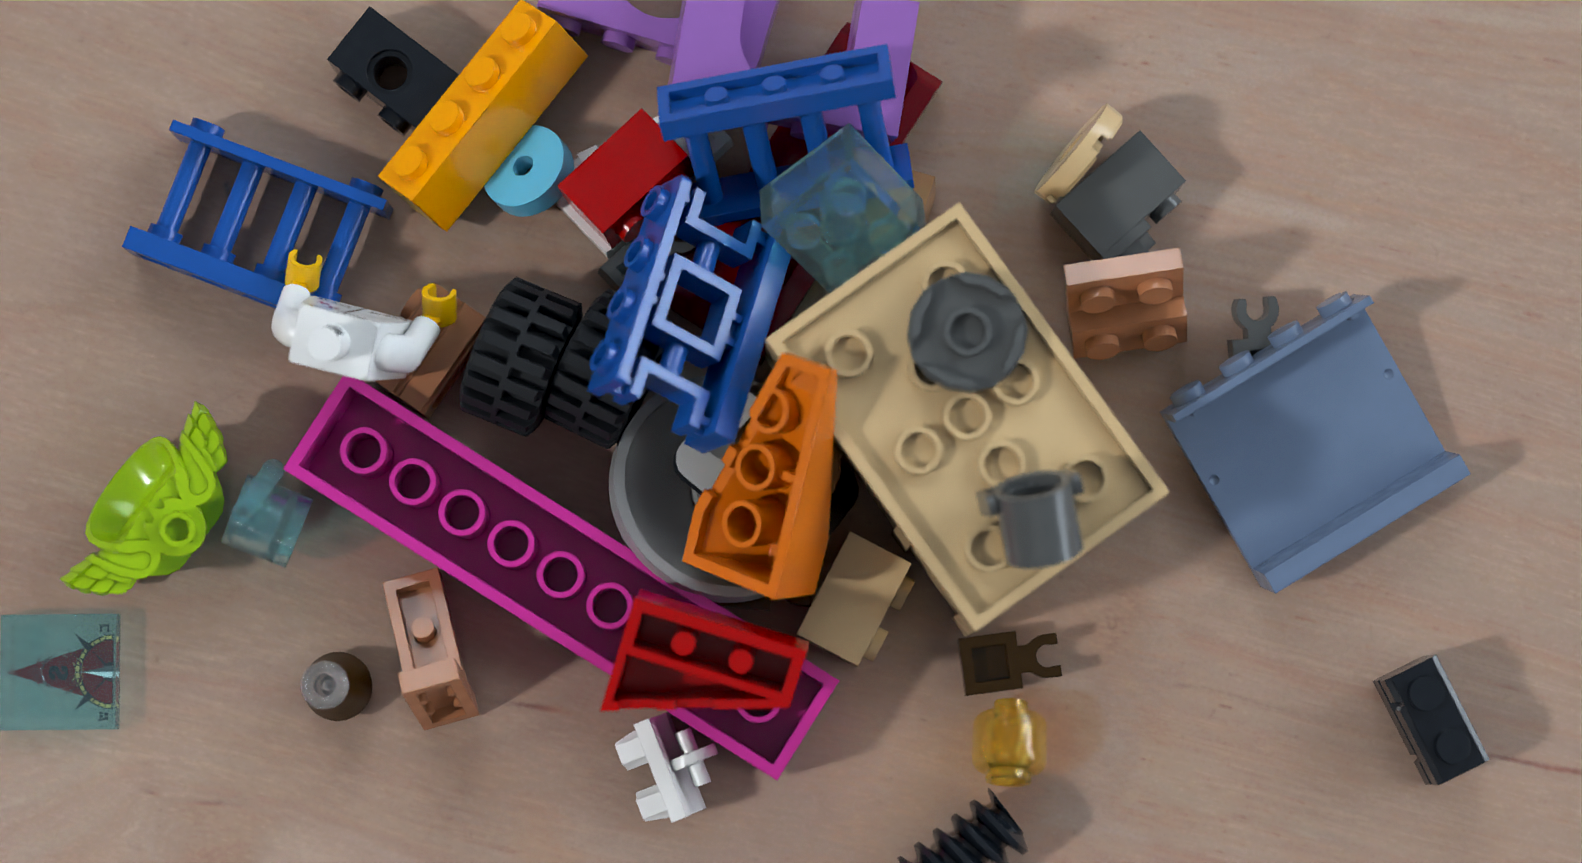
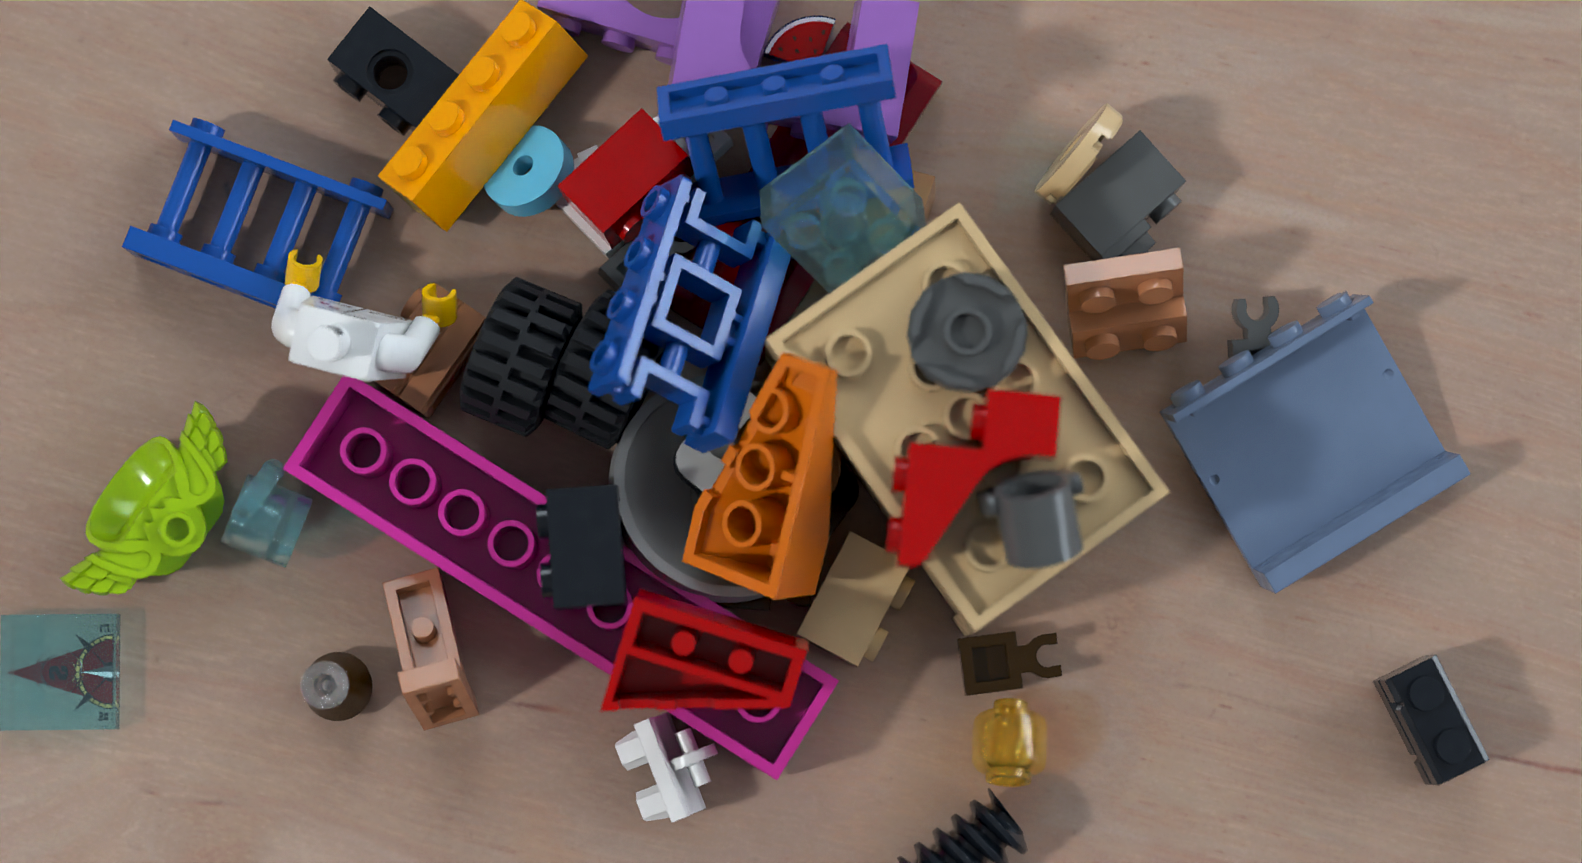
none -> black brick [536,484,628,610]
none -> red tile [763,16,836,63]
none -> red arch [886,389,1061,568]

